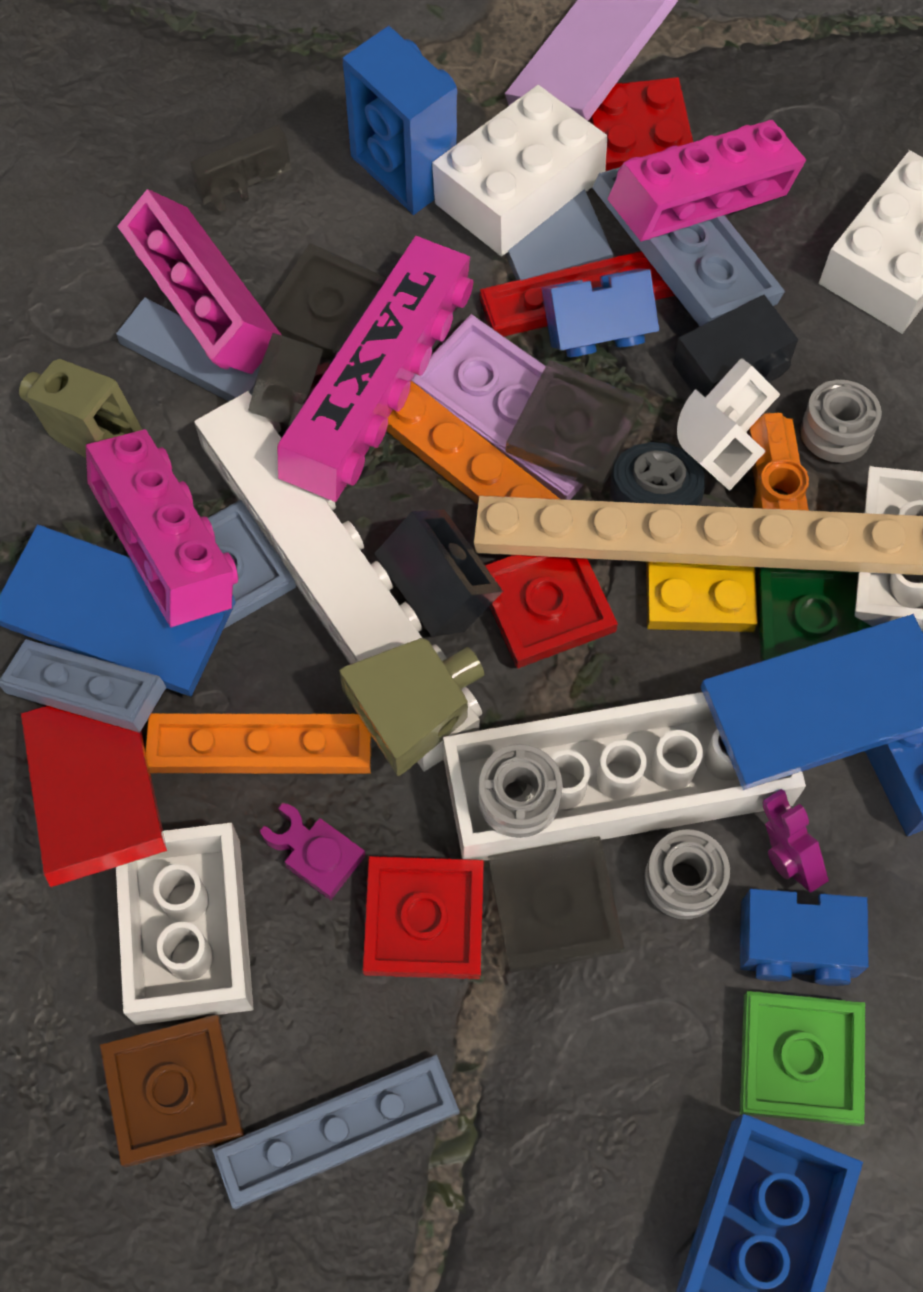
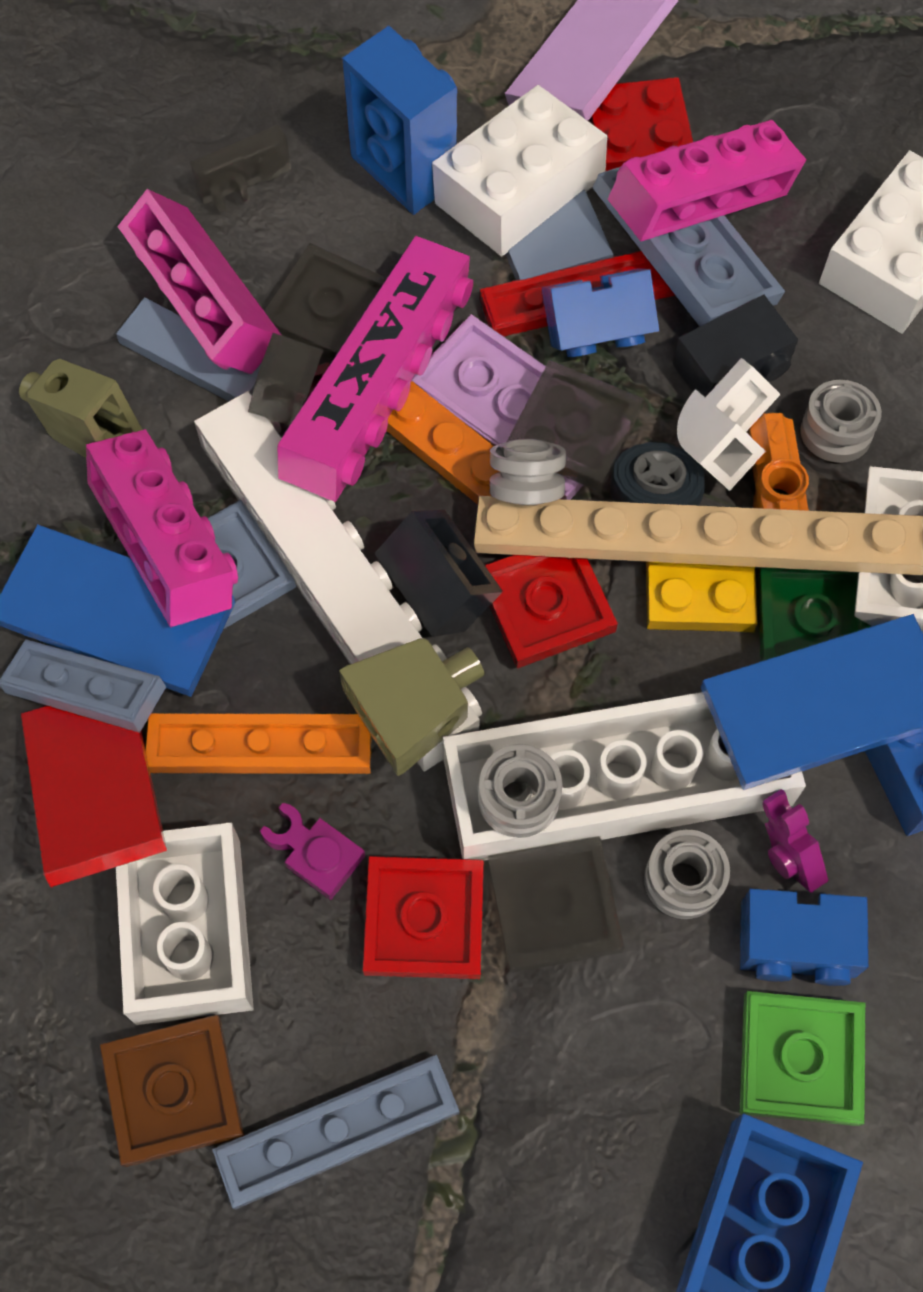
none -> light grey wheel [490,439,566,505]

